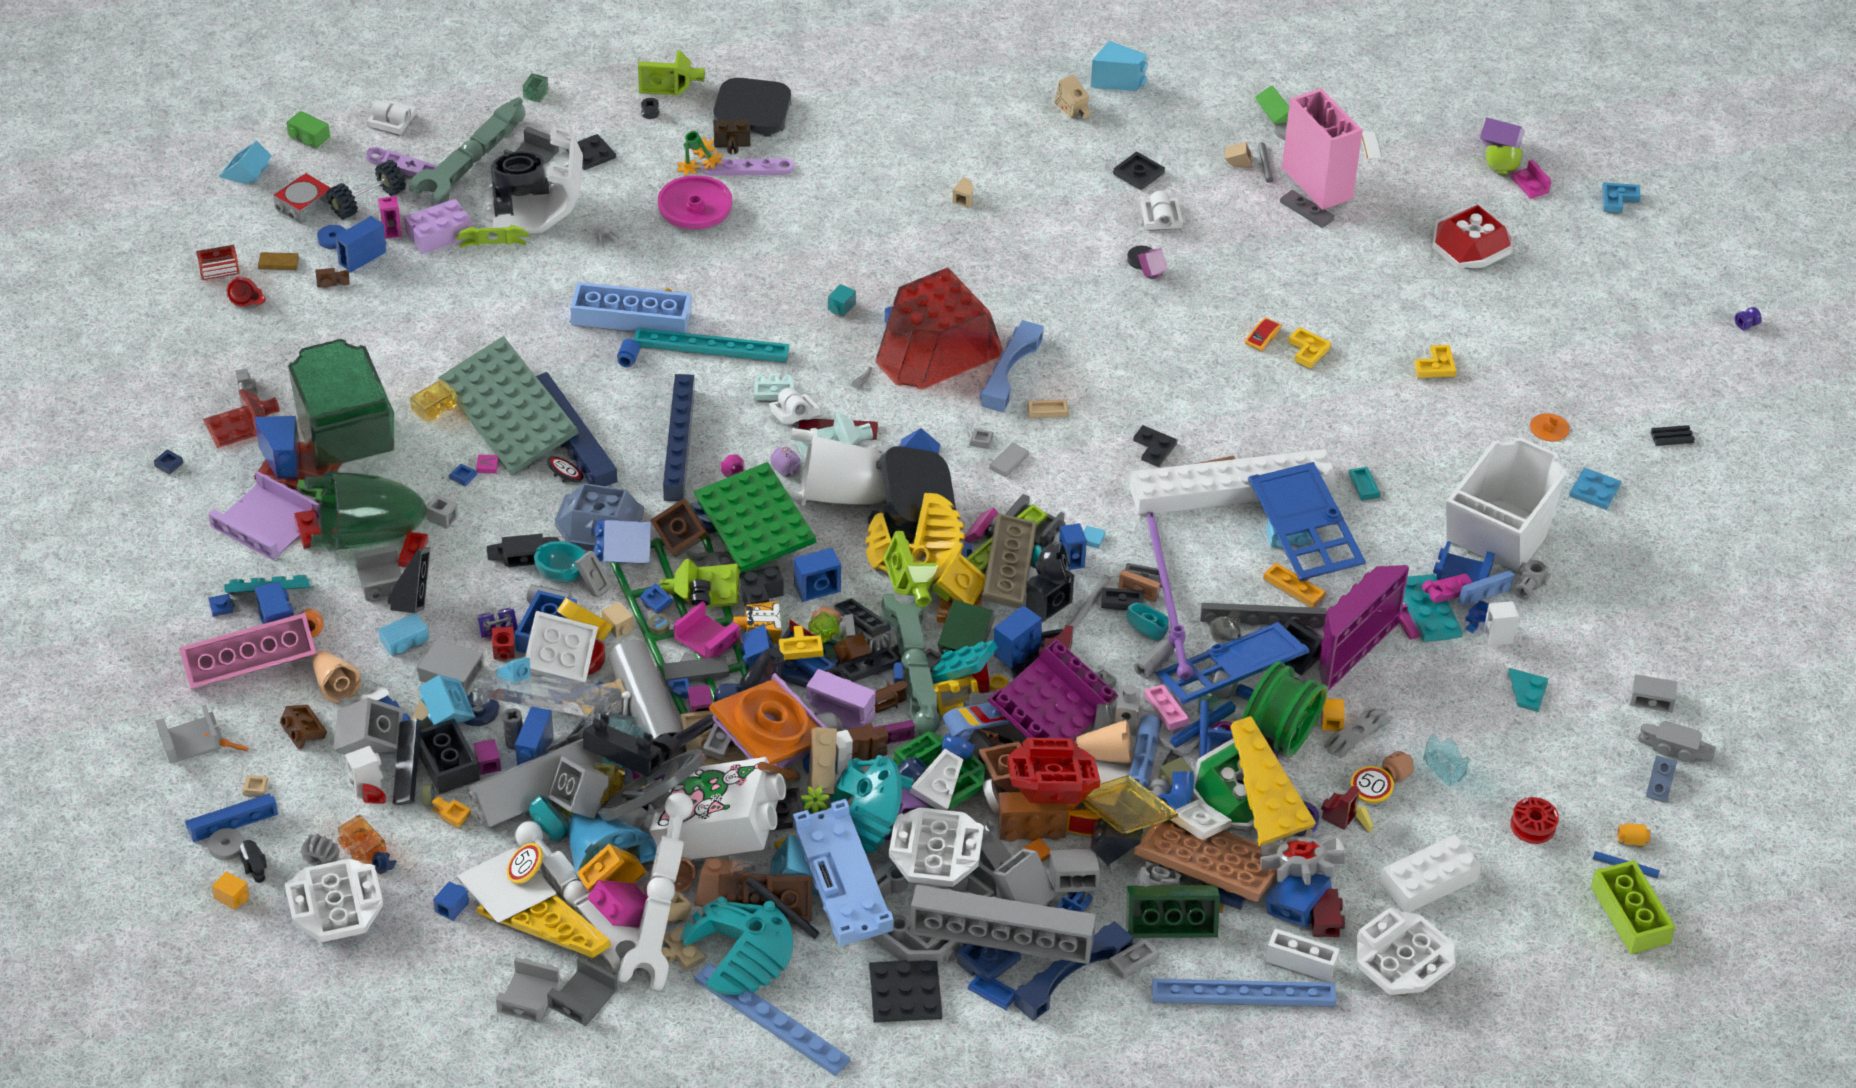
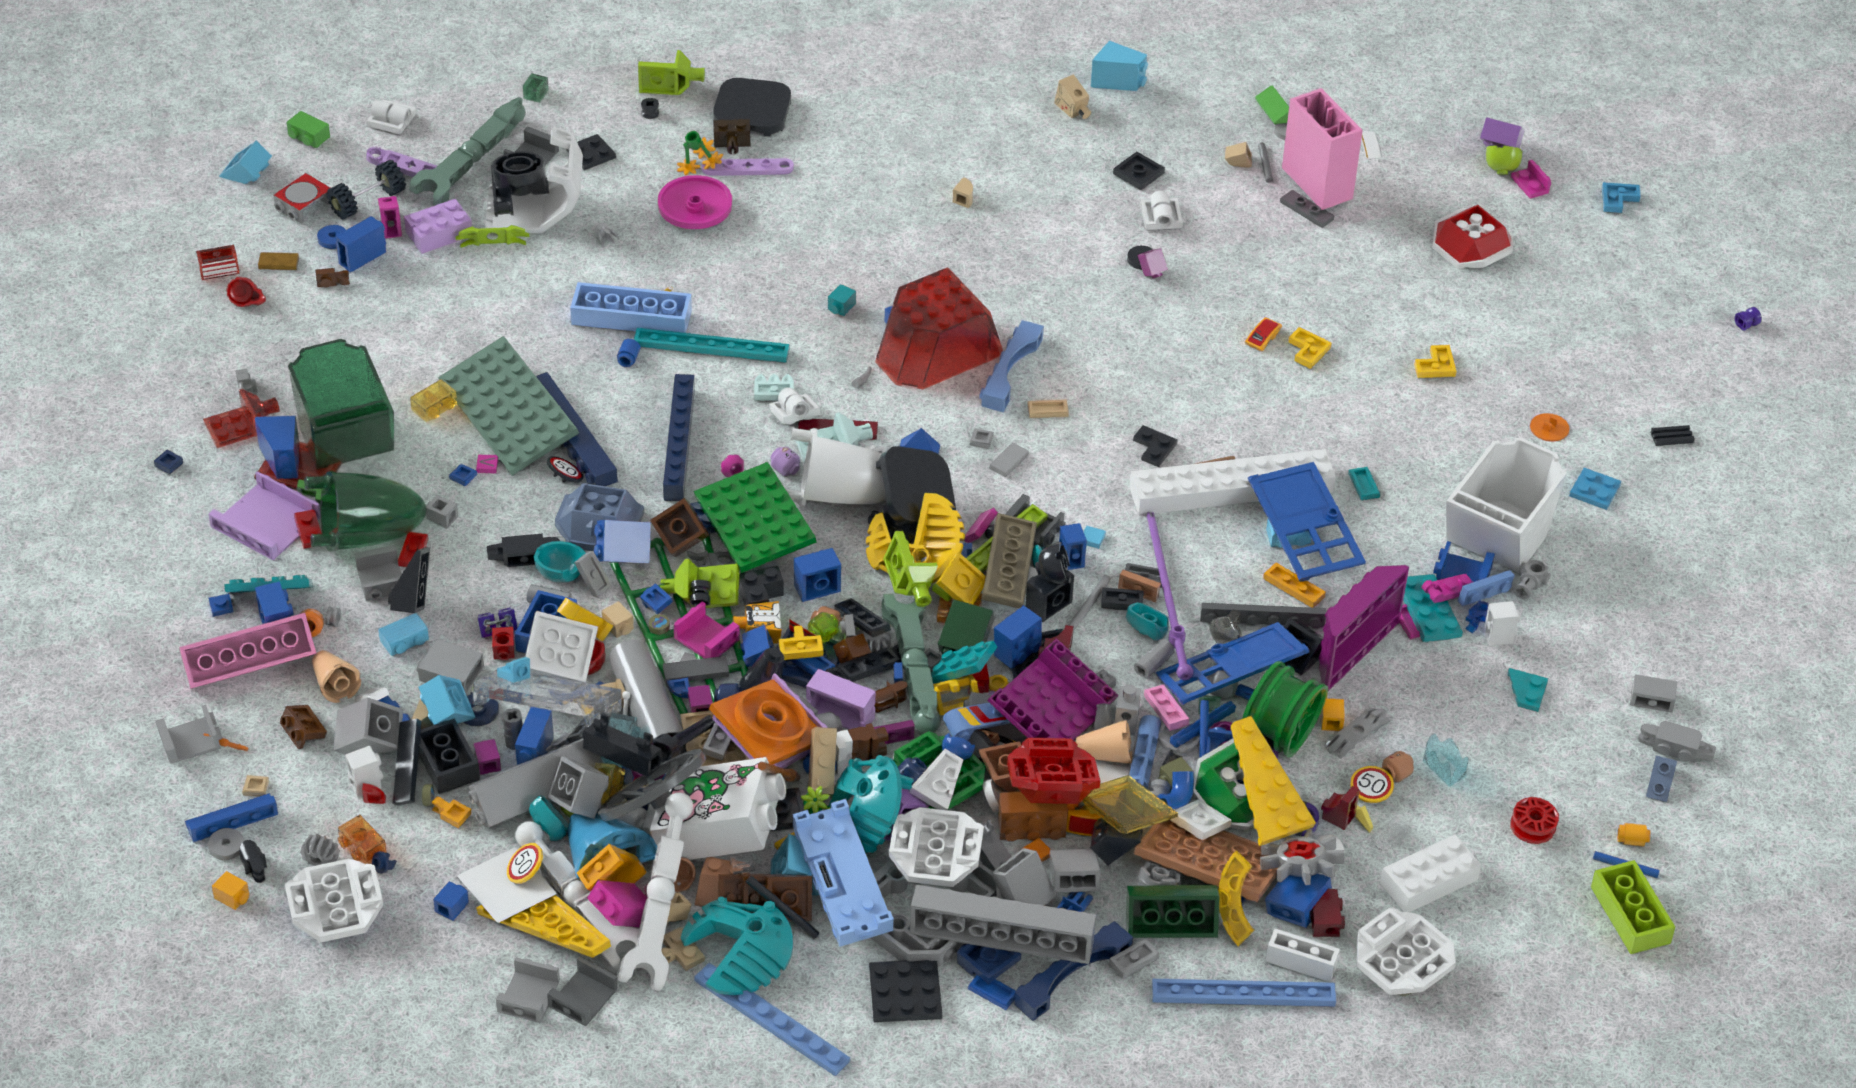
none -> light grey bush [325,607,341,627]
none -> yellow tile [1218,851,1255,947]

